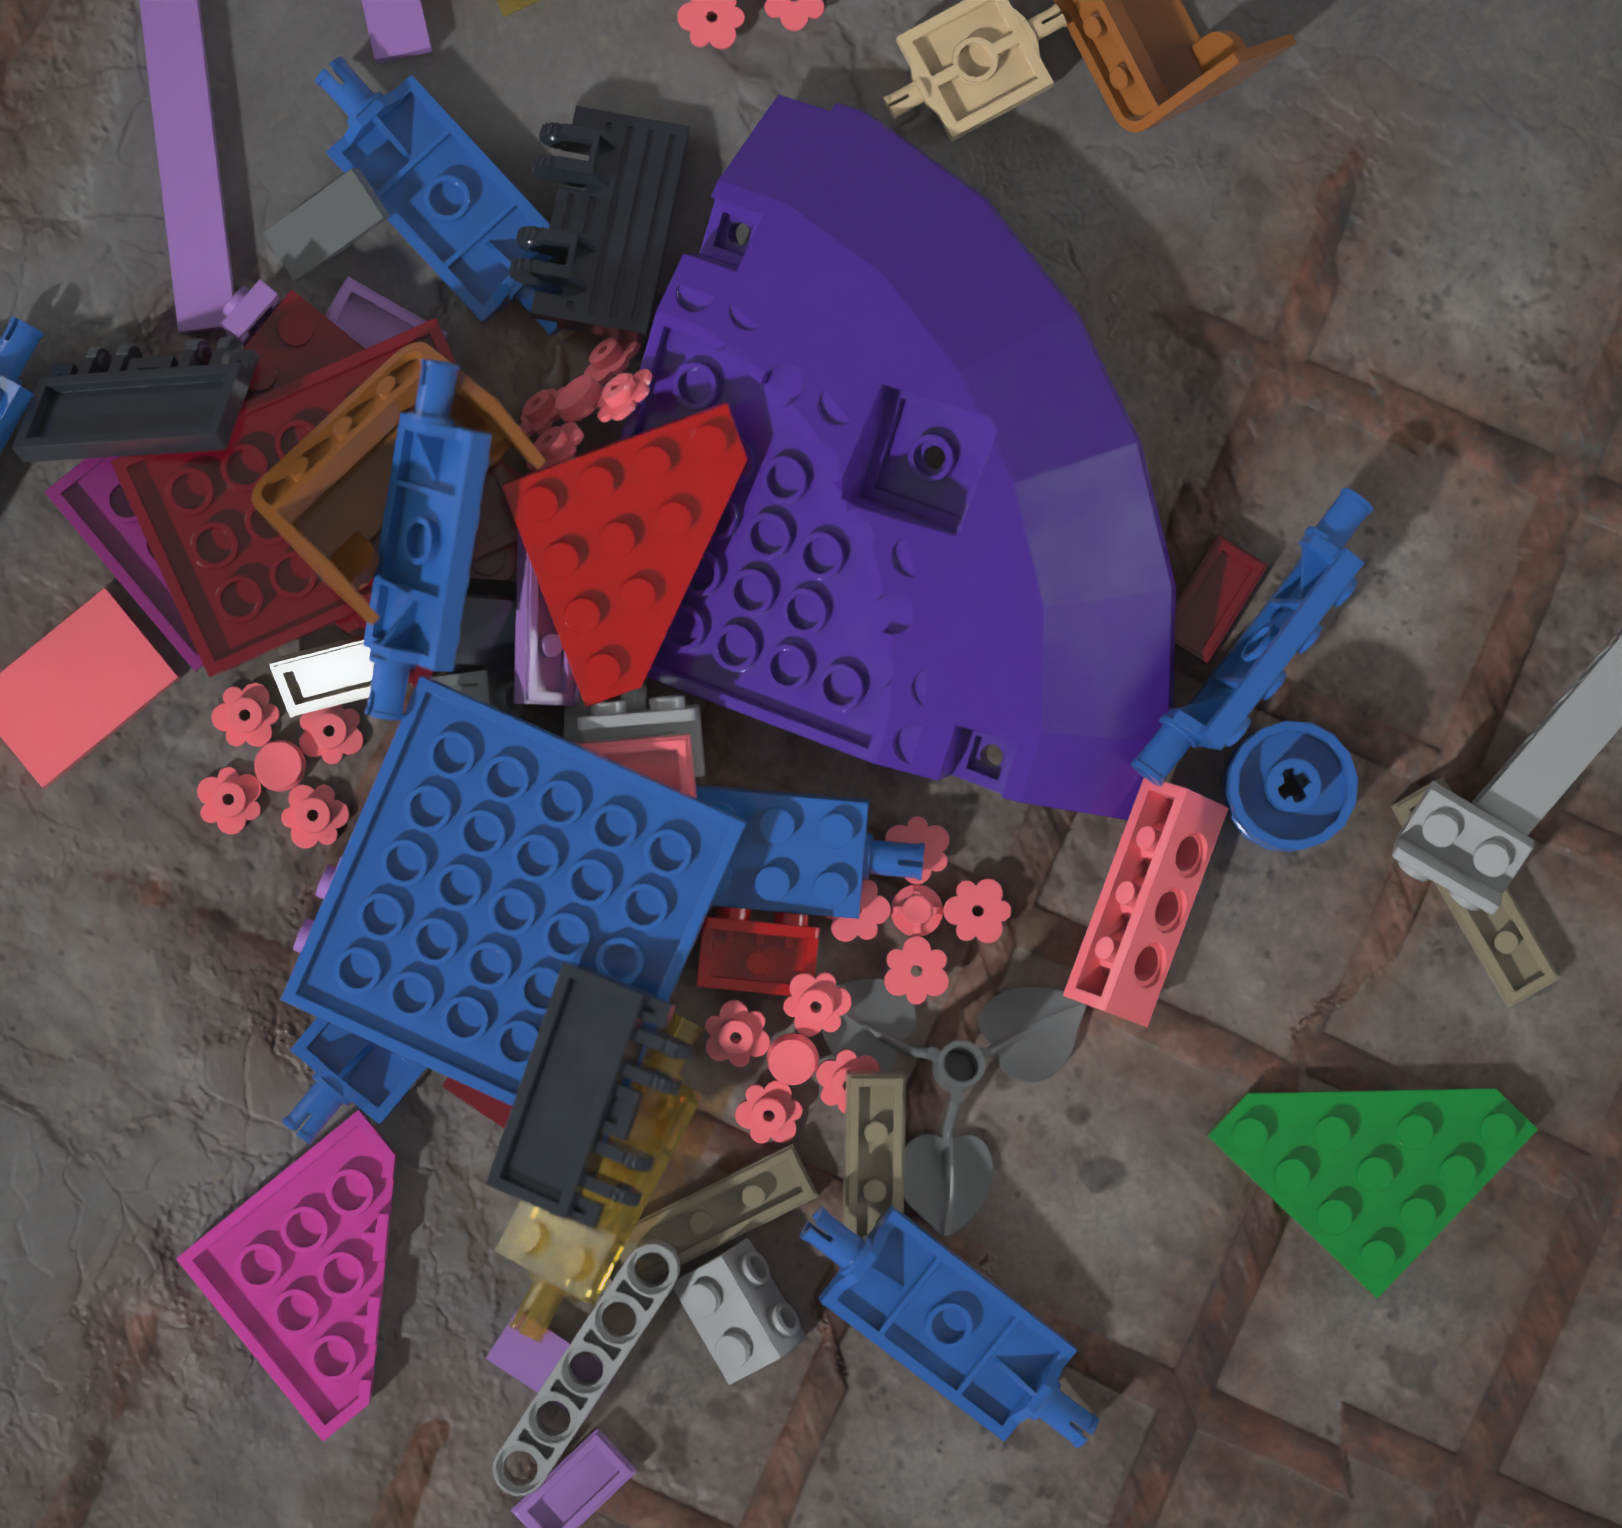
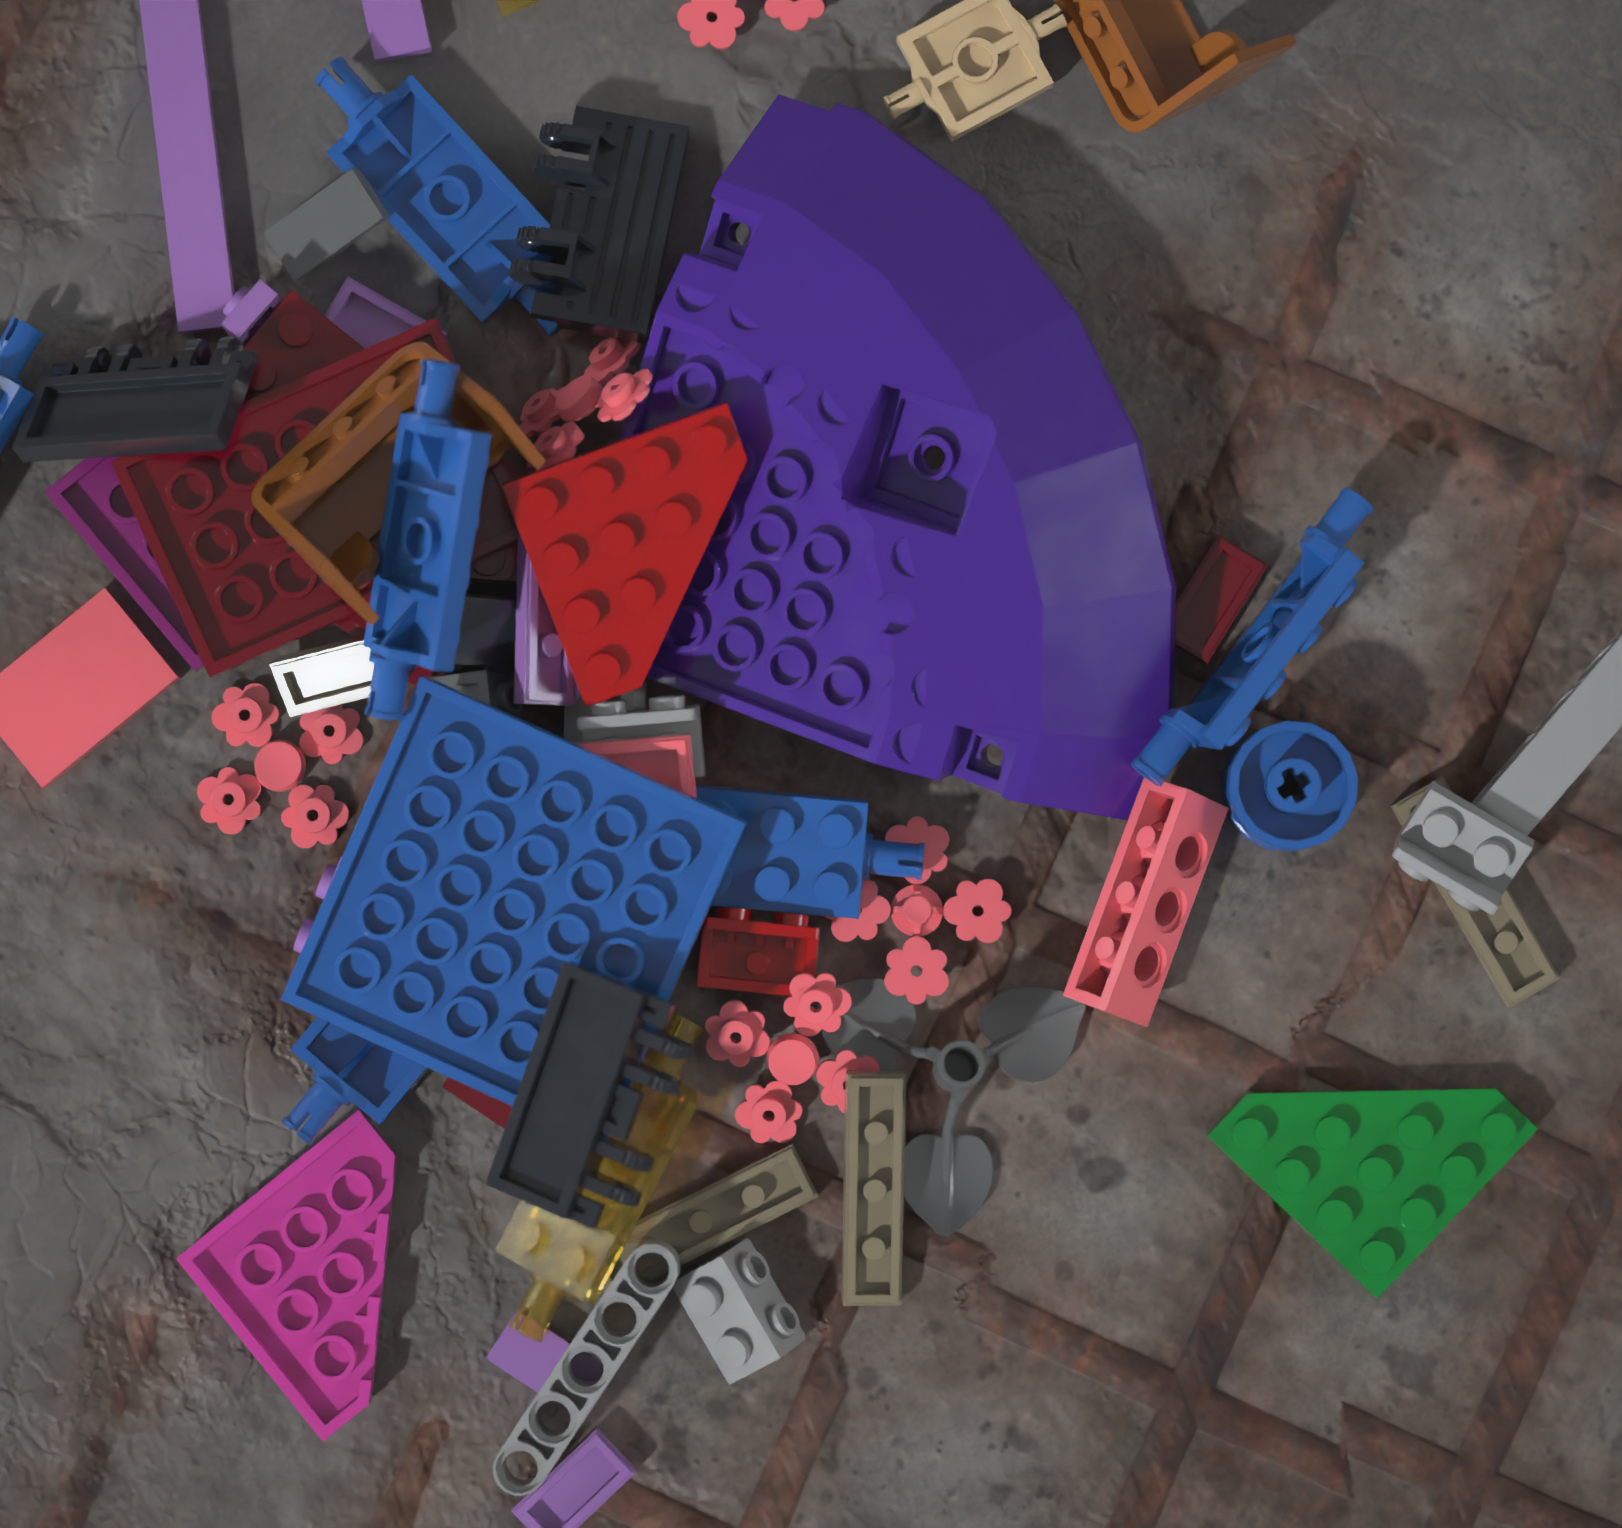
blue plate [800,1205,1099,1448] -> none

